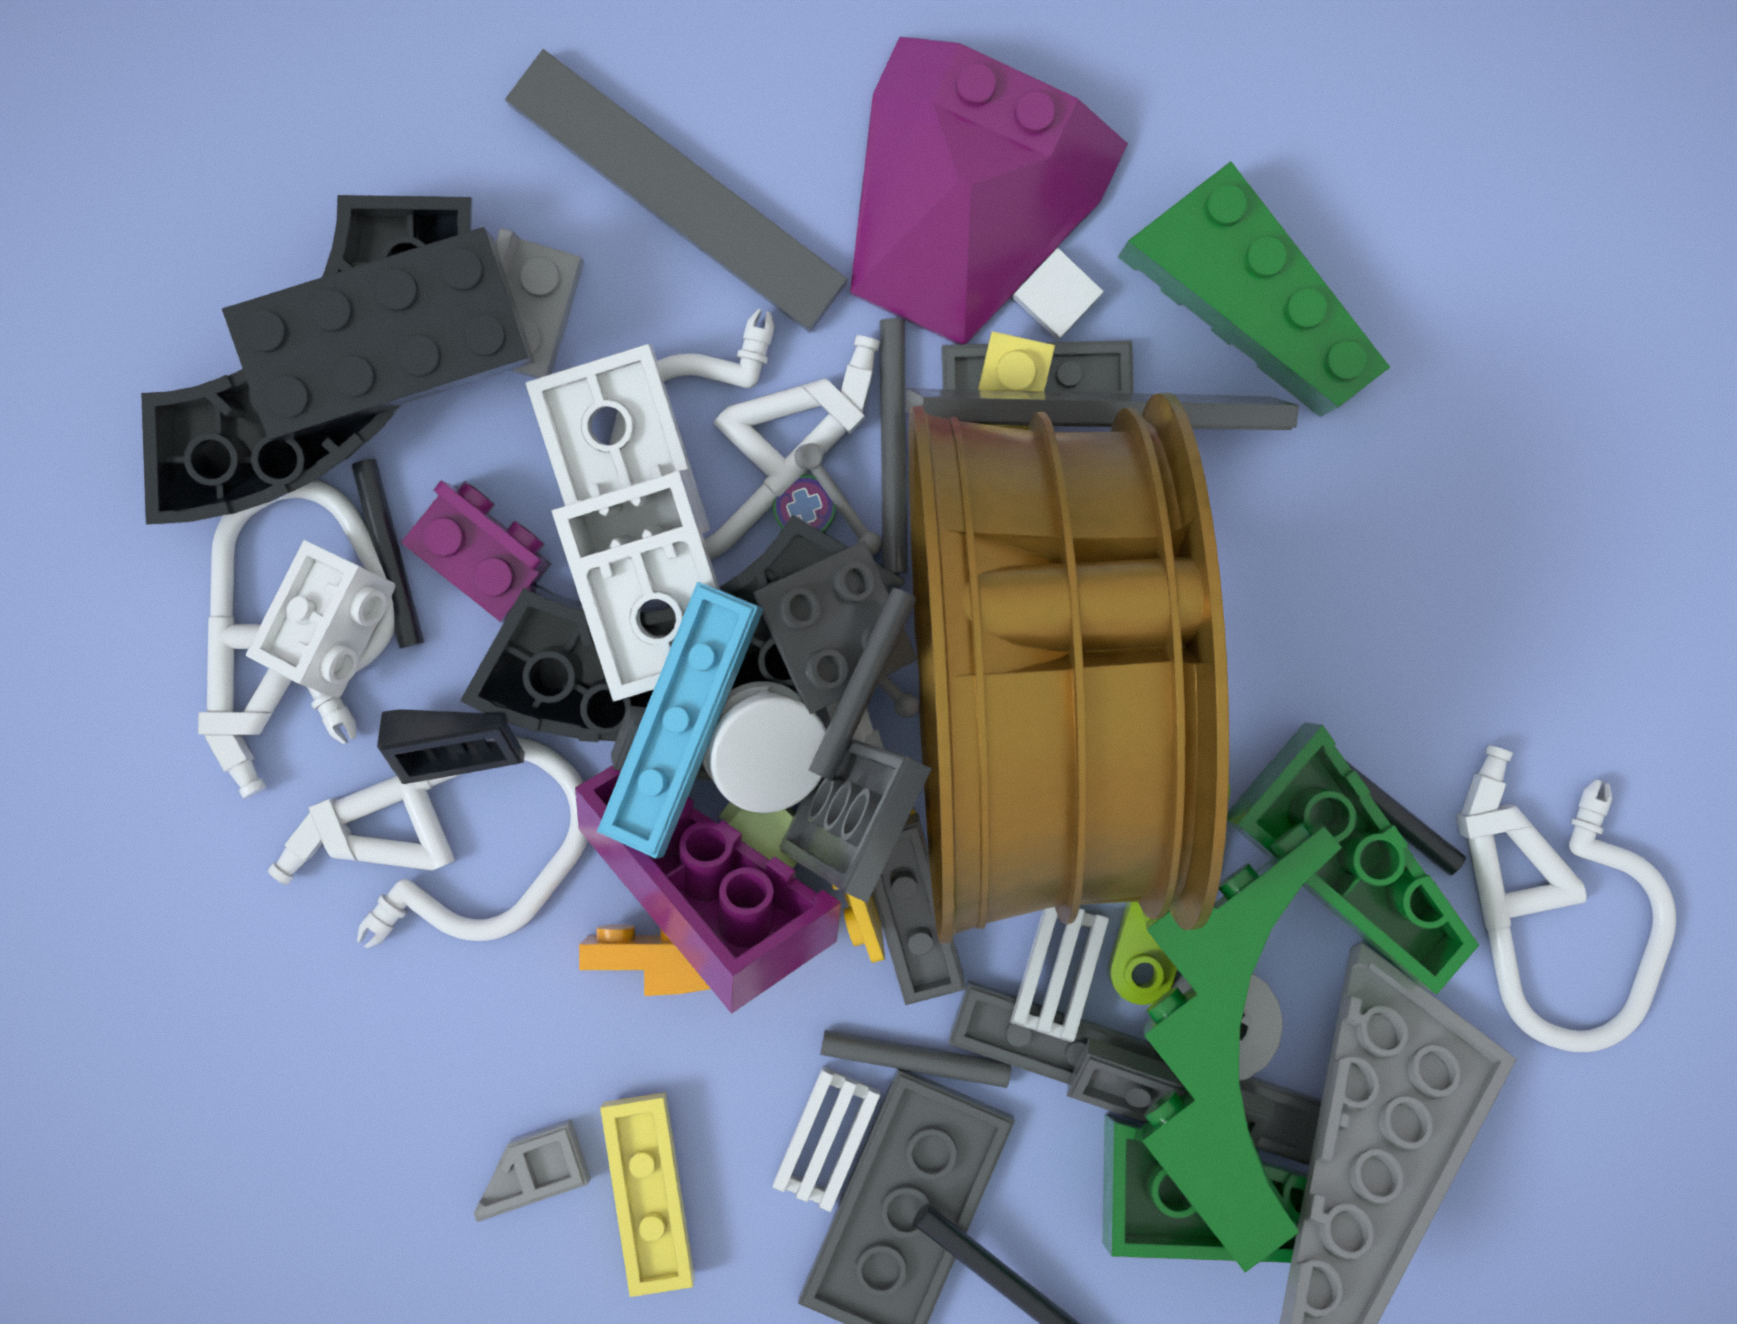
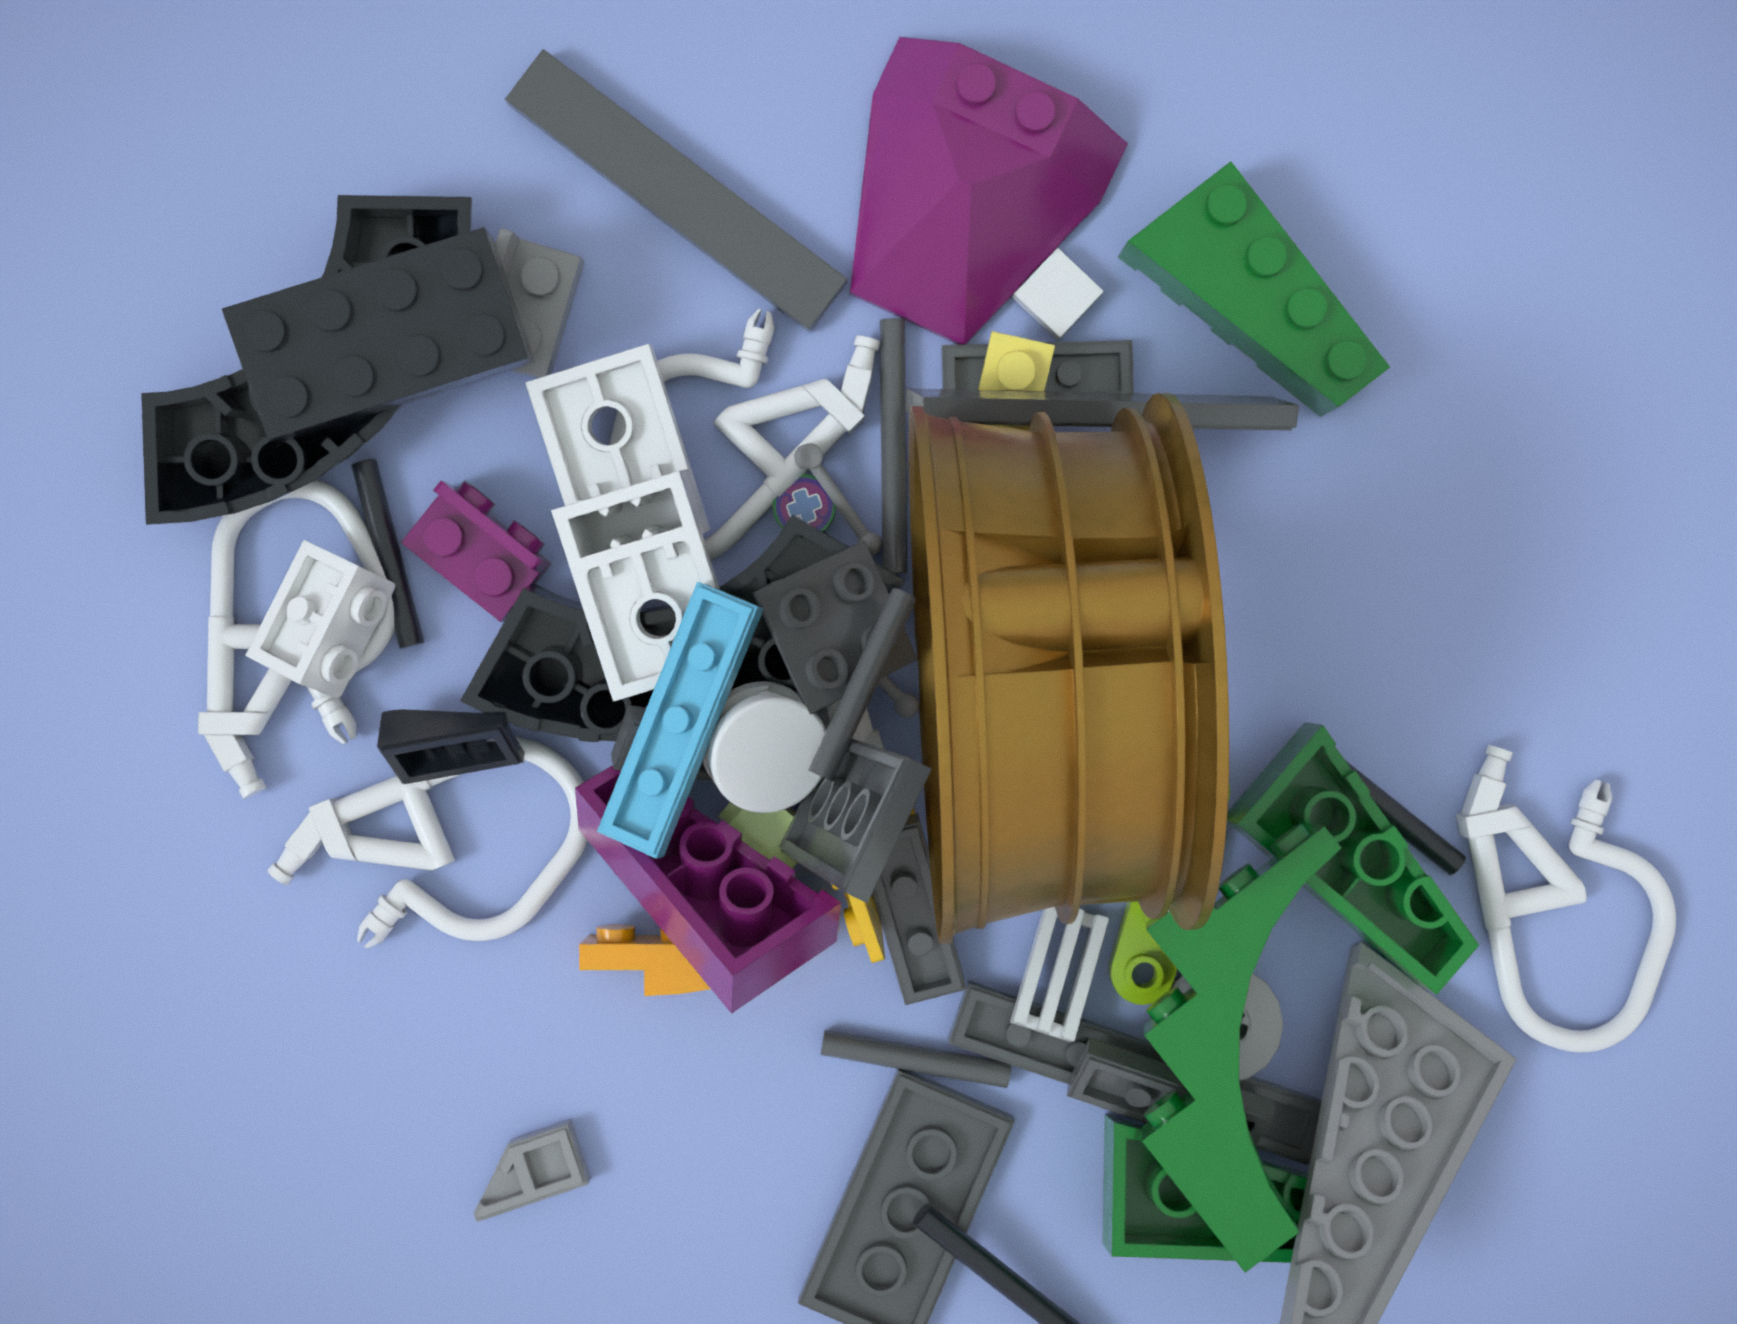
light yellow plate [600,1092,695,1297] -> none
white tile [772,1066,880,1212] -> none

